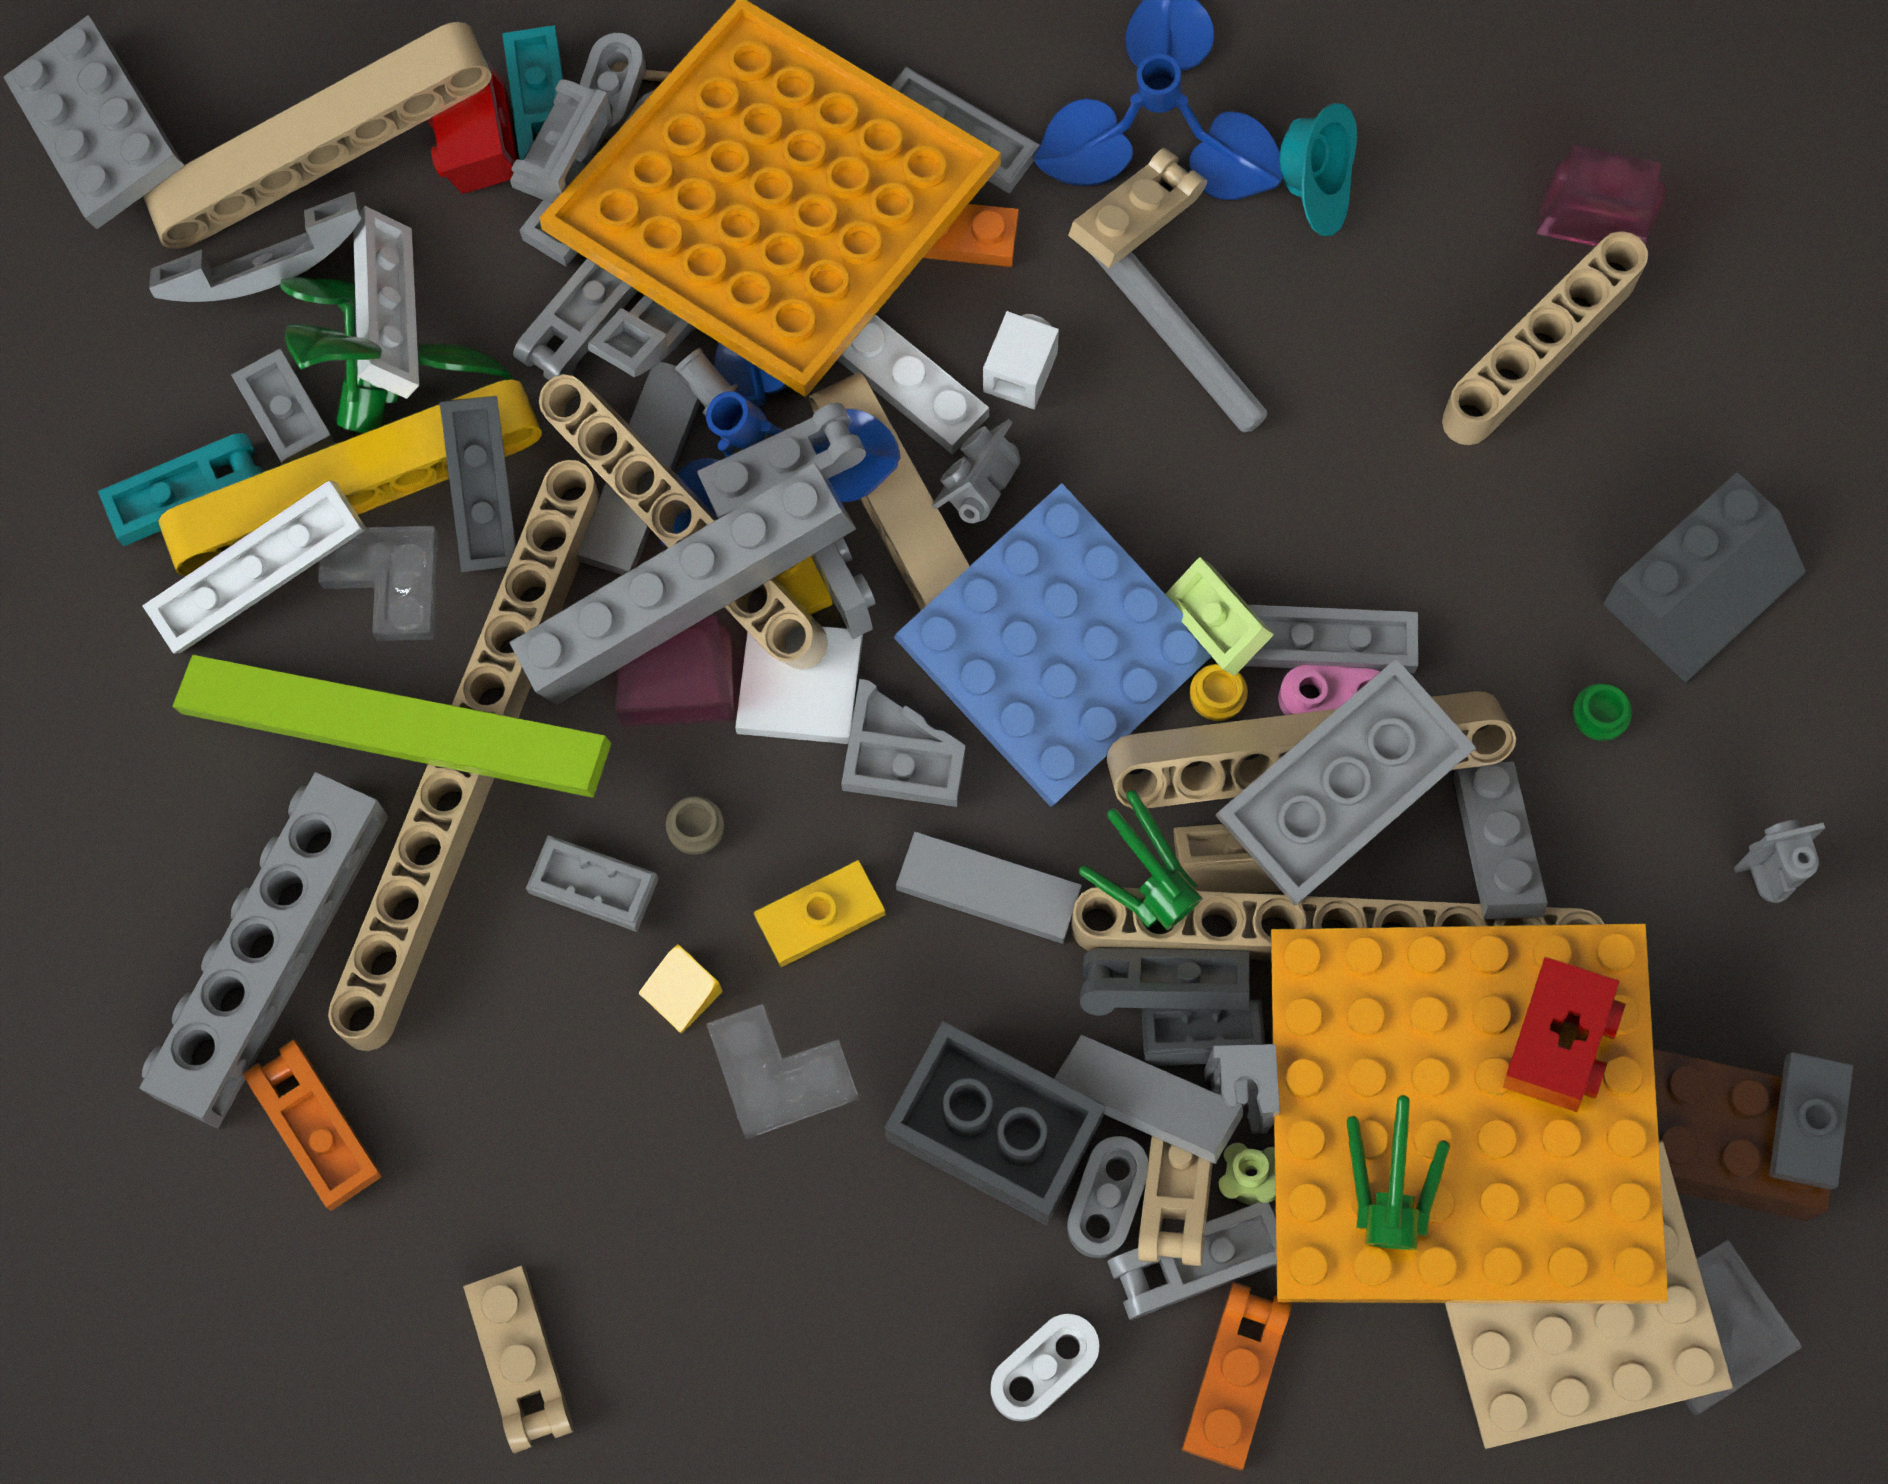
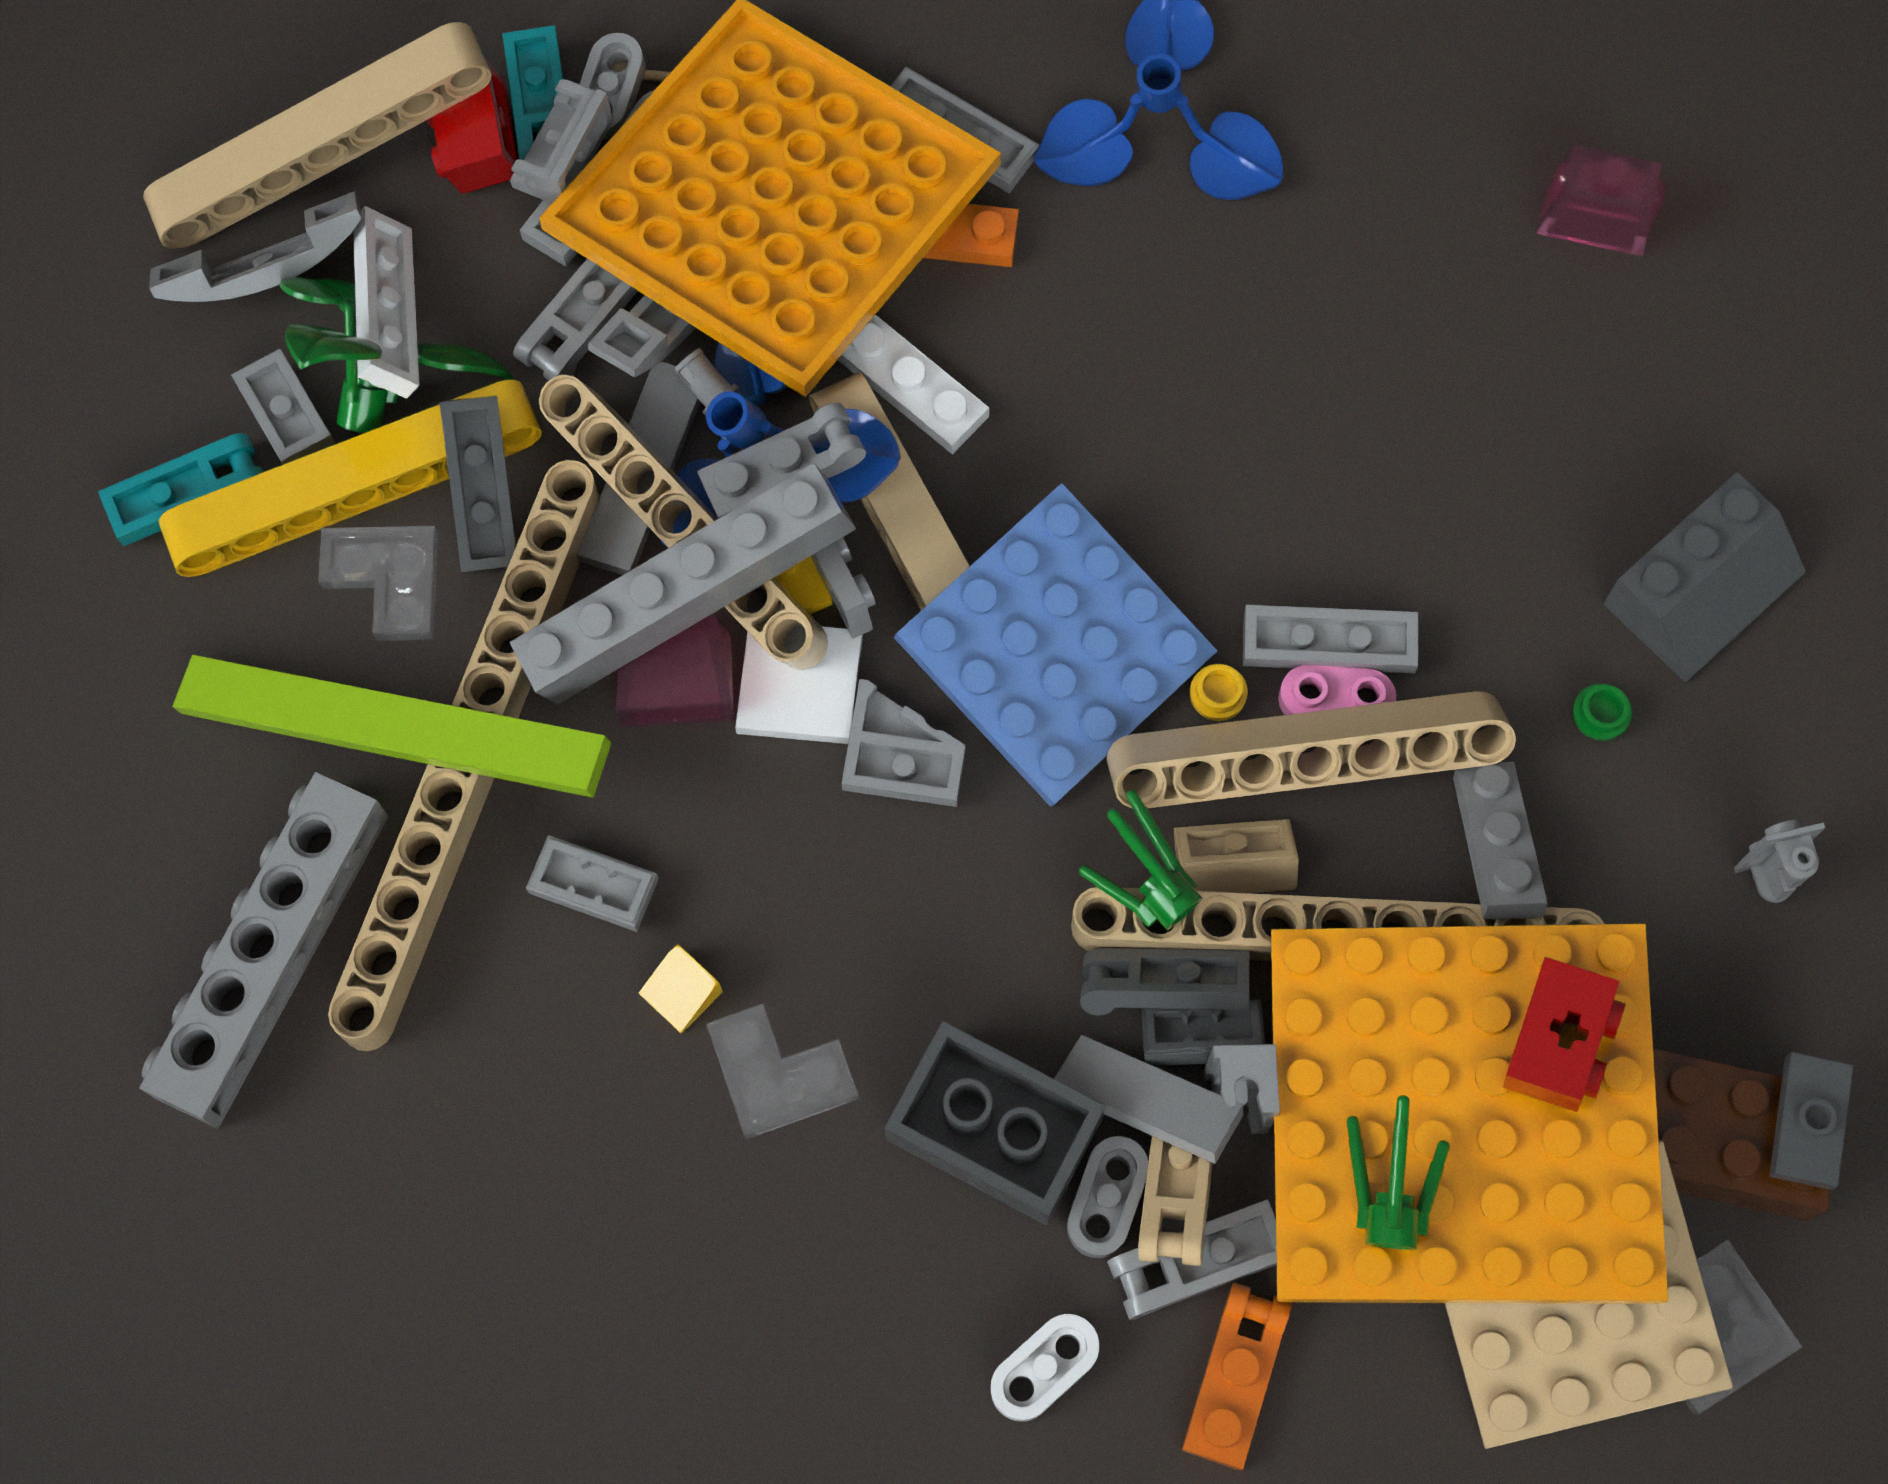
light grey plate [3,15,185,229] -> none
white plate [142,480,366,654] -> none
orange plate [243,1039,383,1211] -> none
tan plate [463,1265,574,1453] -> none
dark tan plate [666,796,725,855] -> none
yellow plate [753,860,886,968] -> none
light grey tile [896,832,1082,944] -> none
light grey hinge [932,419,1021,523] -> none
white brick [983,311,1059,410] -> none
tan plate [1068,148,1207,269] -> none
light grey axle [1092,252,1267,433] -> none
yellowish green plate [1165,557,1274,676] -> none
light grey plate [1215,658,1476,906] -> none
yellowish green plate [1219,1143,1276,1205] -> none
teal piece [1279,103,1357,236] -> none
tan beam [1442,231,1648,445] -> none

